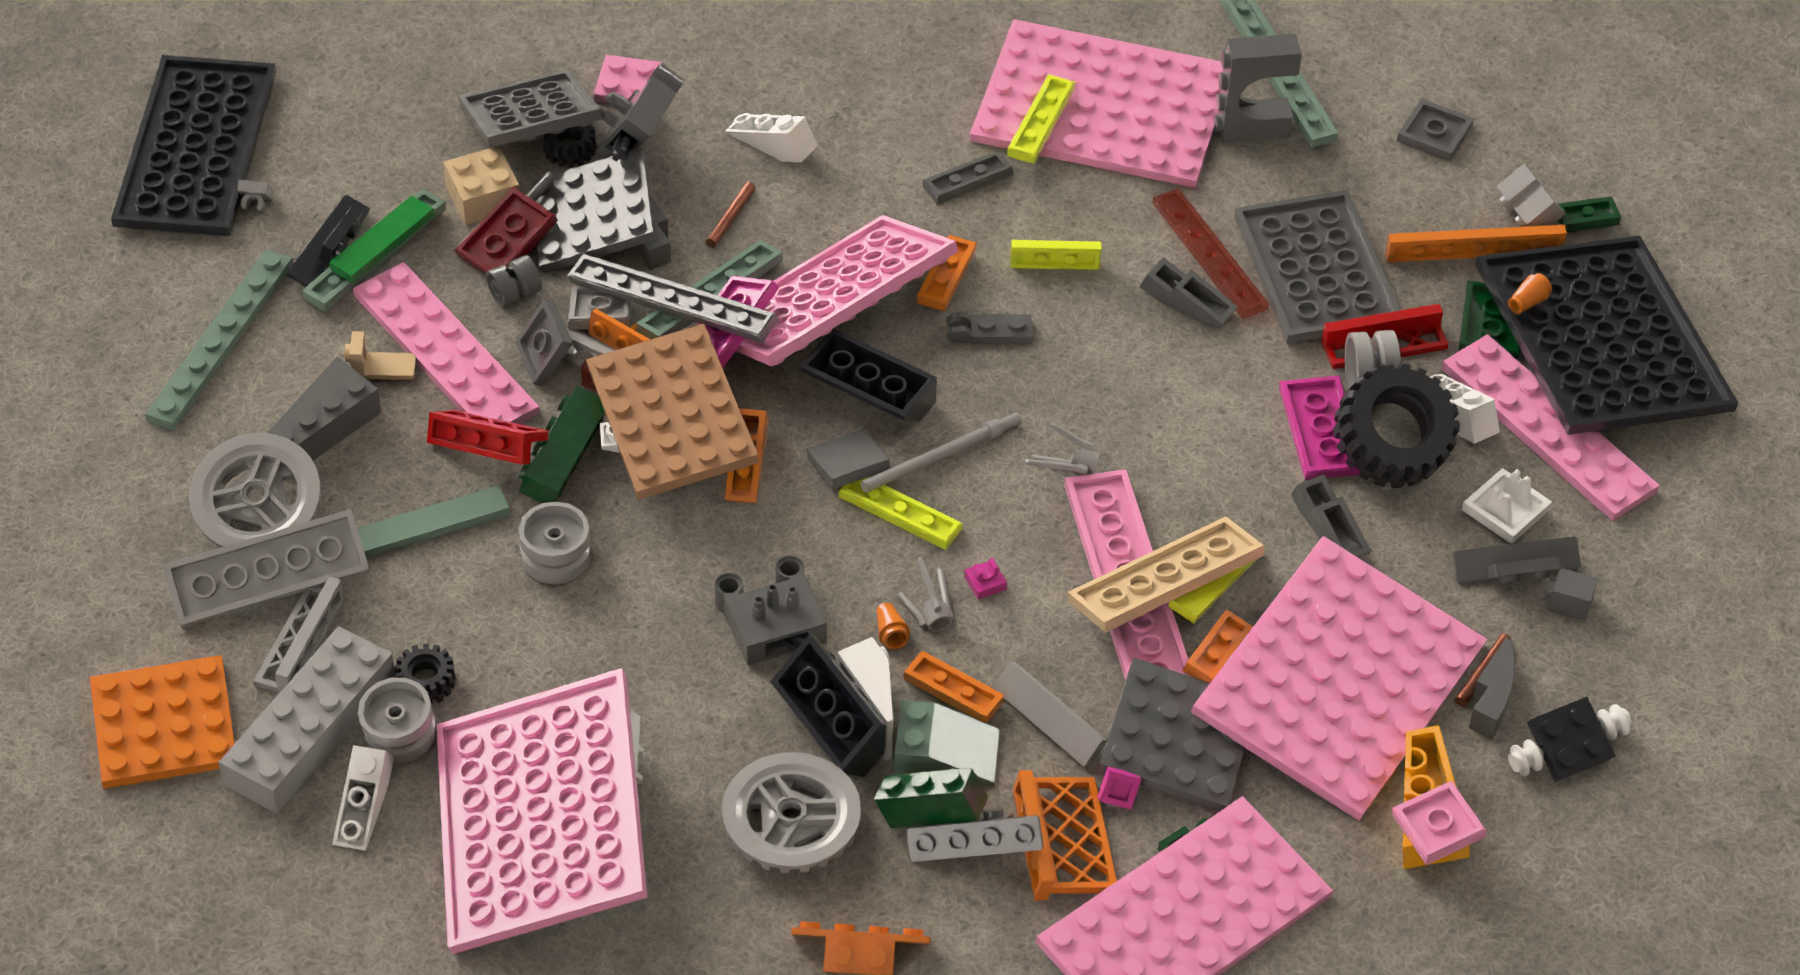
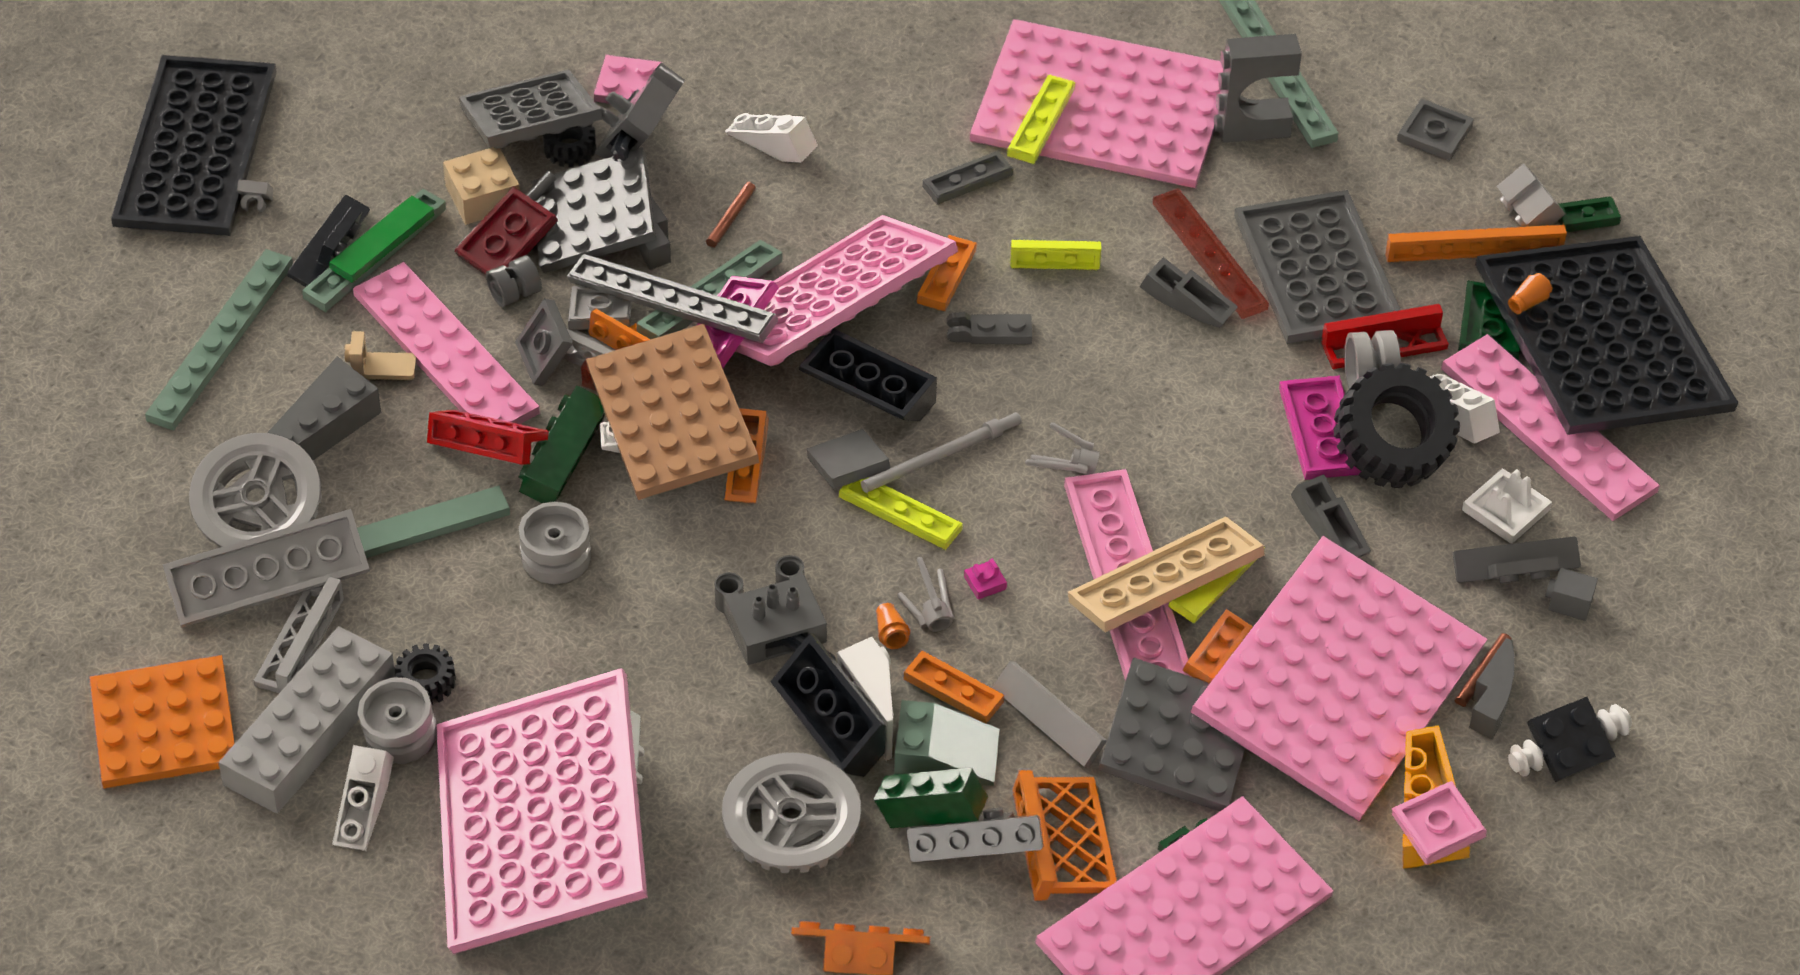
dark pink tile [1098,766,1142,810] -> none

